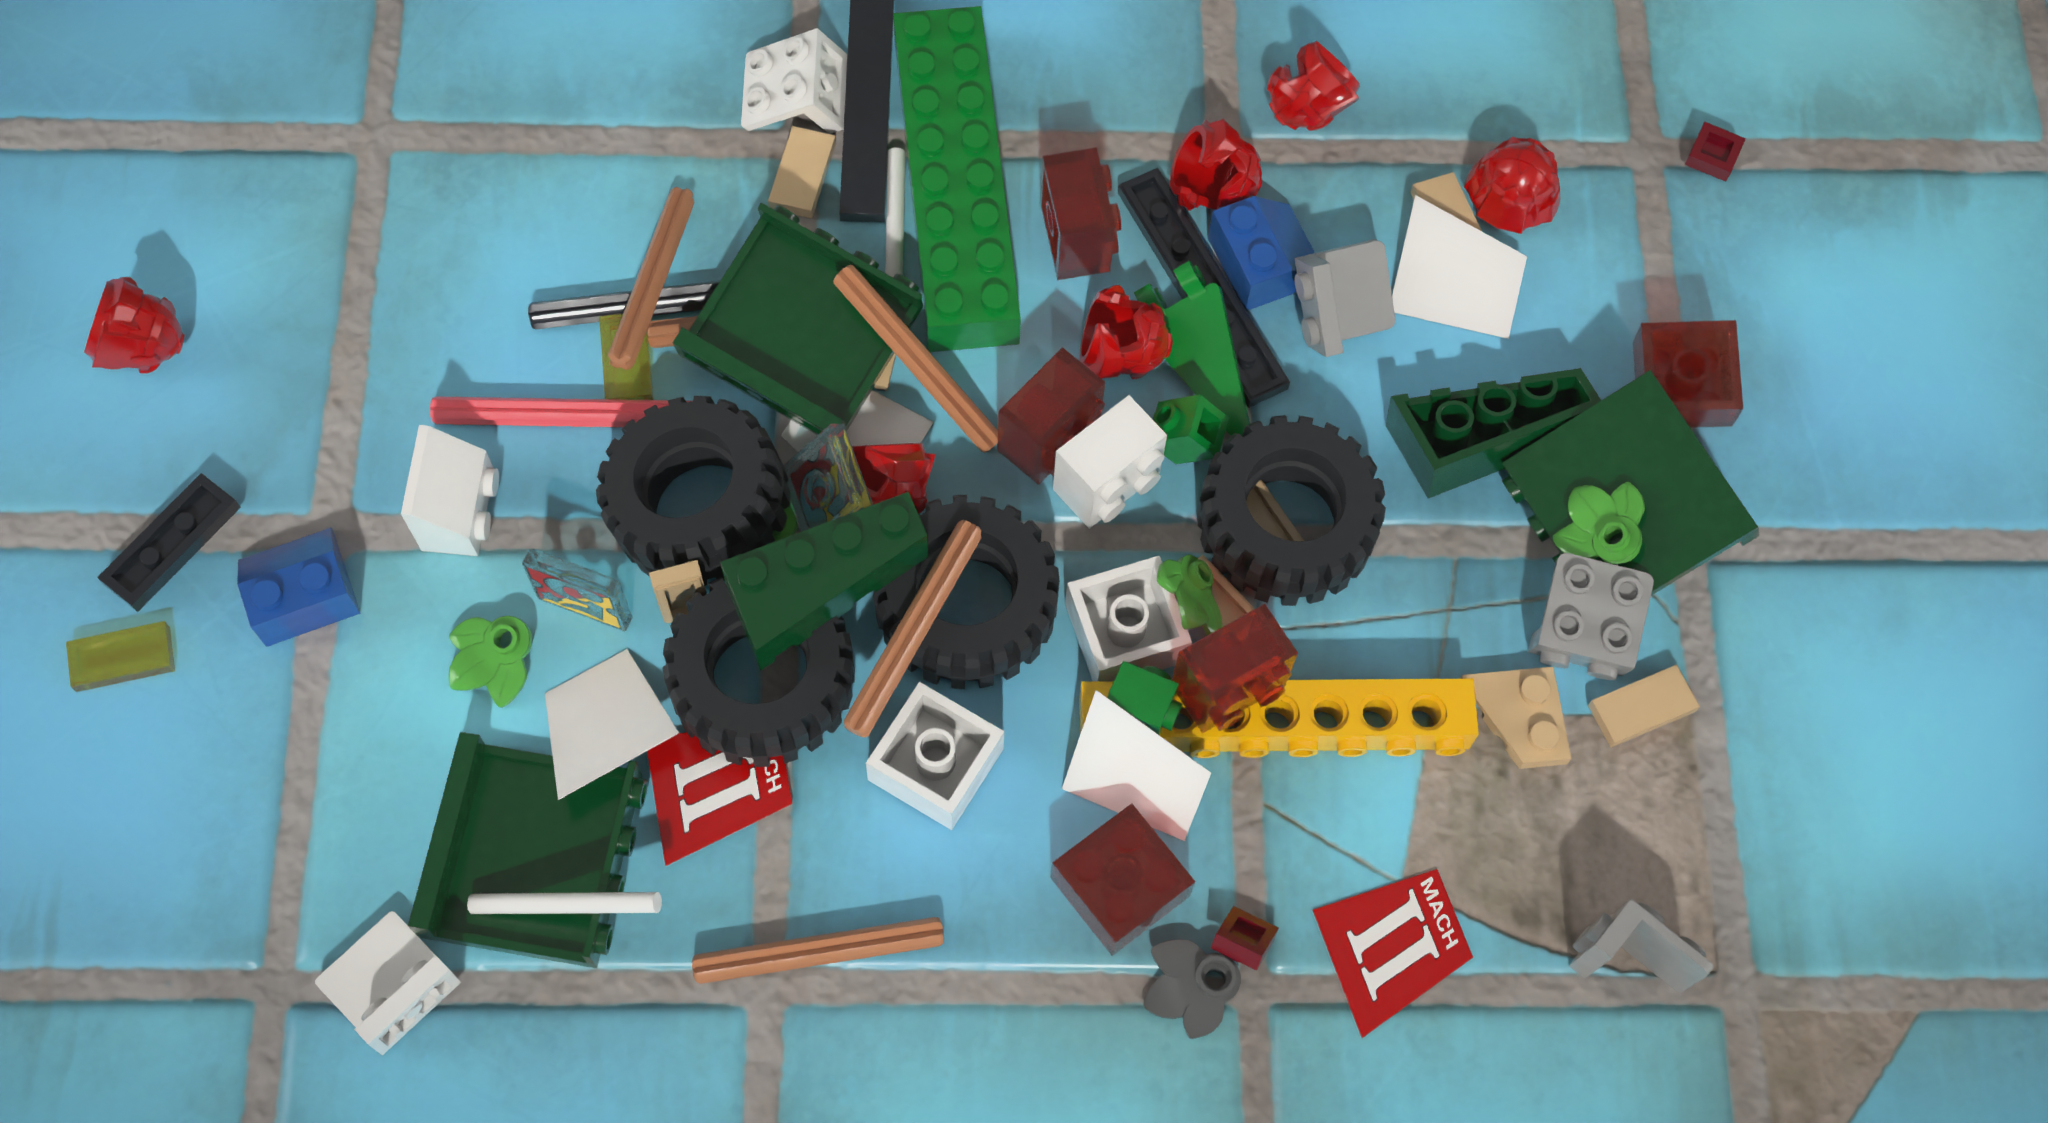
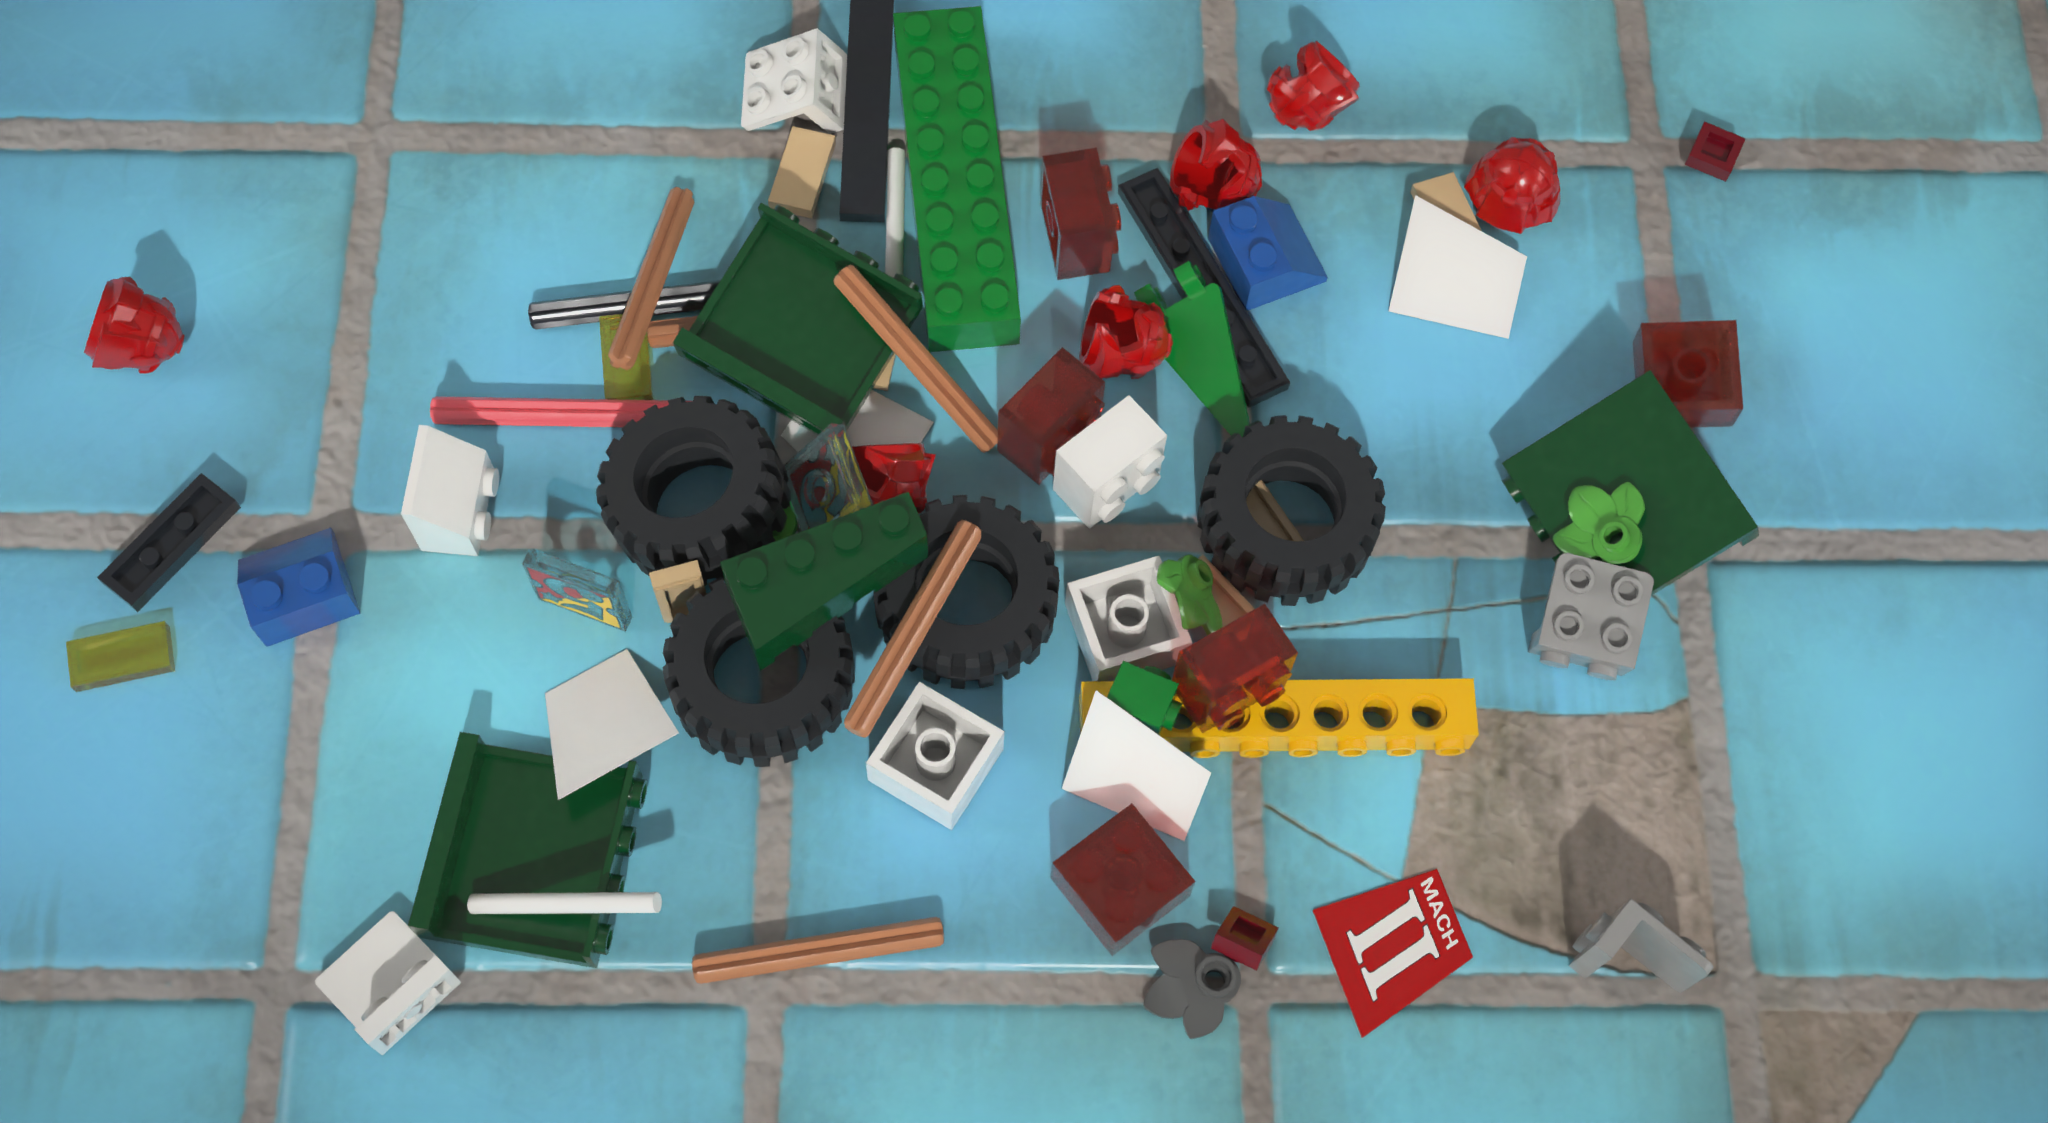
bright green plate [448,616,532,708] -> none
red sticker [647,732,793,867] -> none
green brick [1153,394,1229,464] -> none
light grey bracket [1294,239,1395,357] -> none
dark green wedge [1385,368,1601,498] -> none
tan wing [1460,667,1572,769] -> none
tan tile [1588,665,1700,748] -> none

